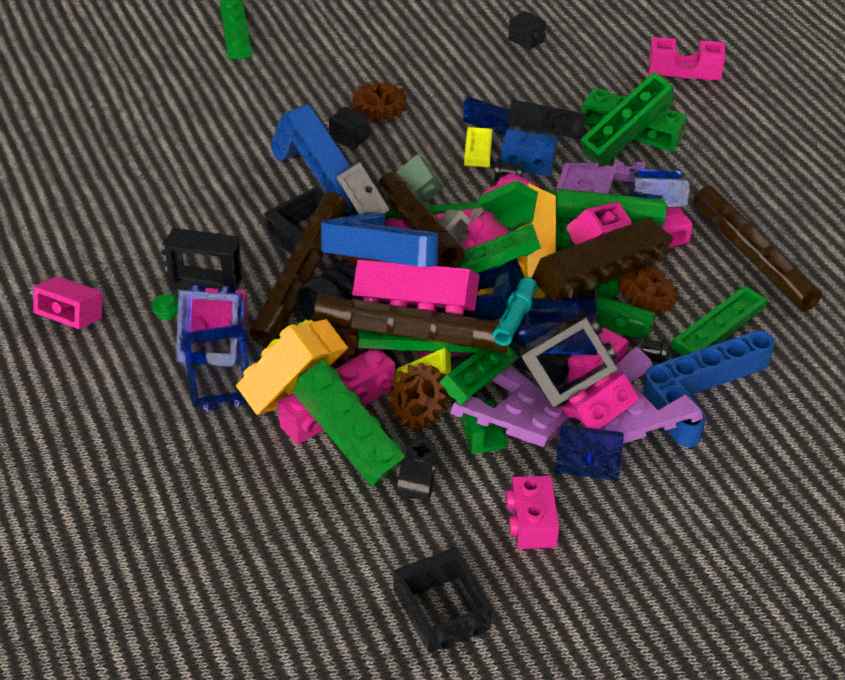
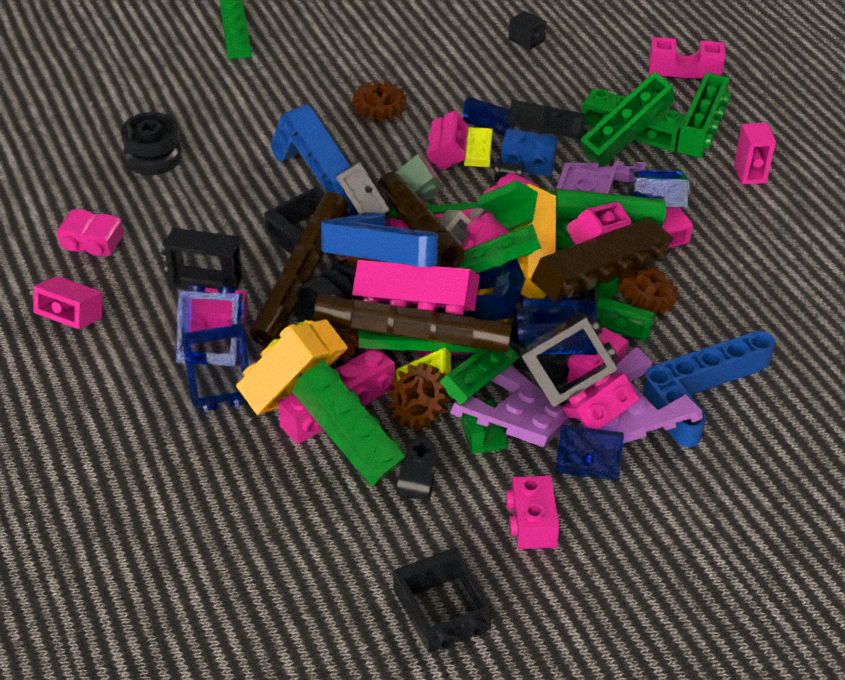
green plate [152,294,181,320] -> none
black brick [329,107,370,150] -> none
teal pin [492,278,538,346] -> none
black bush [636,336,667,364] -> none
green plate [671,286,768,356] -> none
dark brown piece [693,186,822,312] -> none
none -> dark pink brick [56,209,124,257]
none -> black wheel [121,112,182,175]
none -> dark pink brick [426,111,468,170]
none -> green brick [677,72,731,158]
none -> dark pink brick [734,123,776,184]

